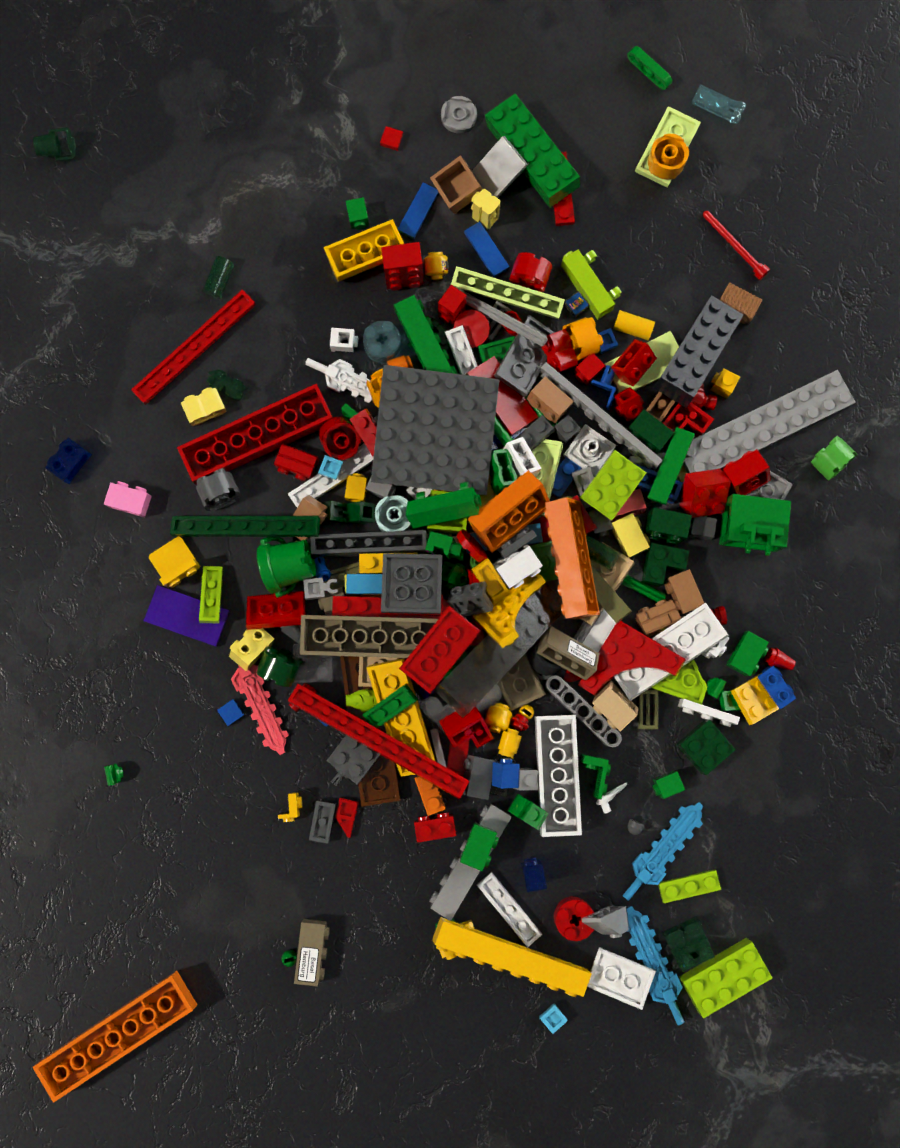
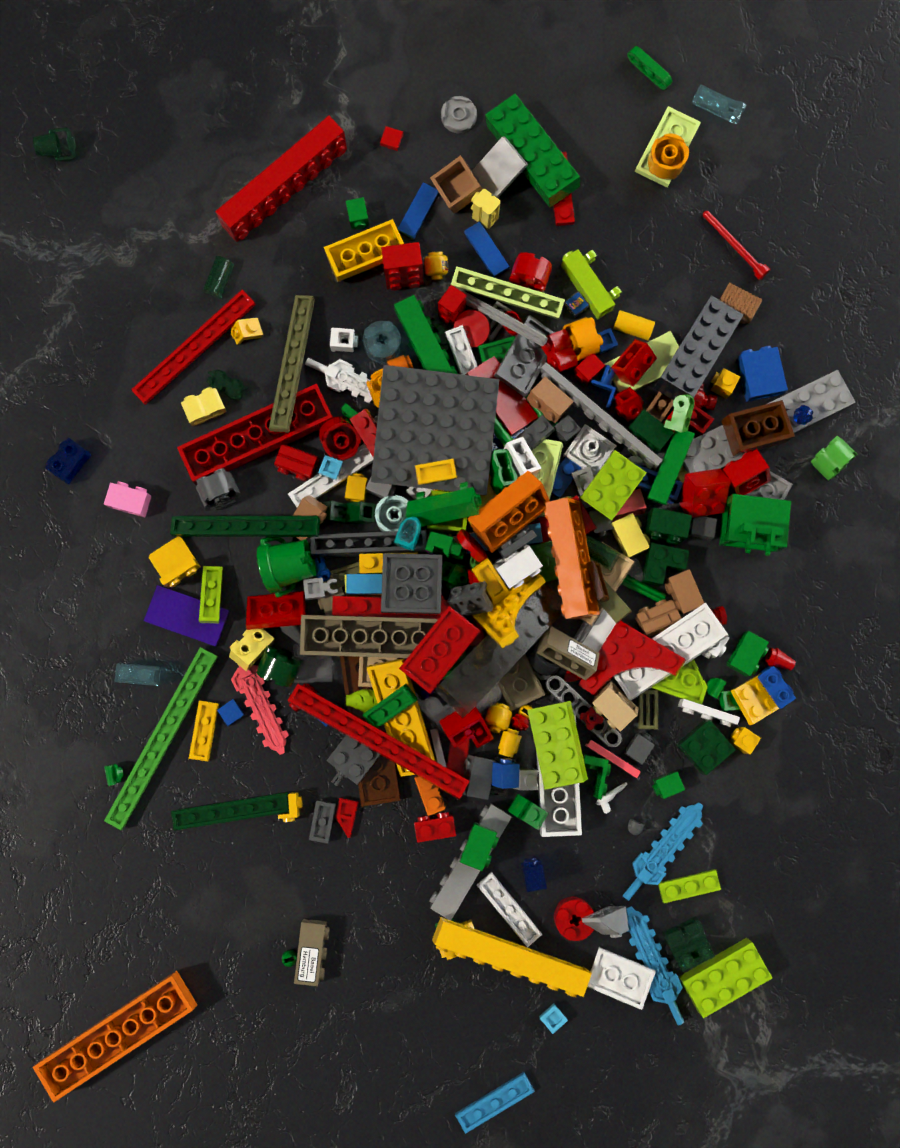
none -> bright green plate [104,647,218,830]
none -> clear light blue brick [115,663,161,686]
none -> dark green tile [171,792,289,831]
none -> yellow tile [189,701,219,762]
none -> red brick [215,115,347,242]
none -> yellow bracket [231,318,263,345]
none -> olive tile [269,295,315,432]
none -> rock [394,517,421,551]
none -> yellow tile [415,459,457,485]
none -> dark azure tile [455,1072,535,1134]
none -> lime brick [527,701,588,789]
none -> red plate [580,706,603,730]
none -> coral tile [585,740,640,778]
none -> reddish brown tile [587,561,610,602]
none -> dark grey brick [623,733,655,764]
none -> bright green leg [664,394,695,433]
none -> reddish brown brick [721,400,795,457]
none -> yellow brick [729,727,761,755]
none -> blue brick [736,346,788,402]
none -> clear blue plate [793,405,814,425]

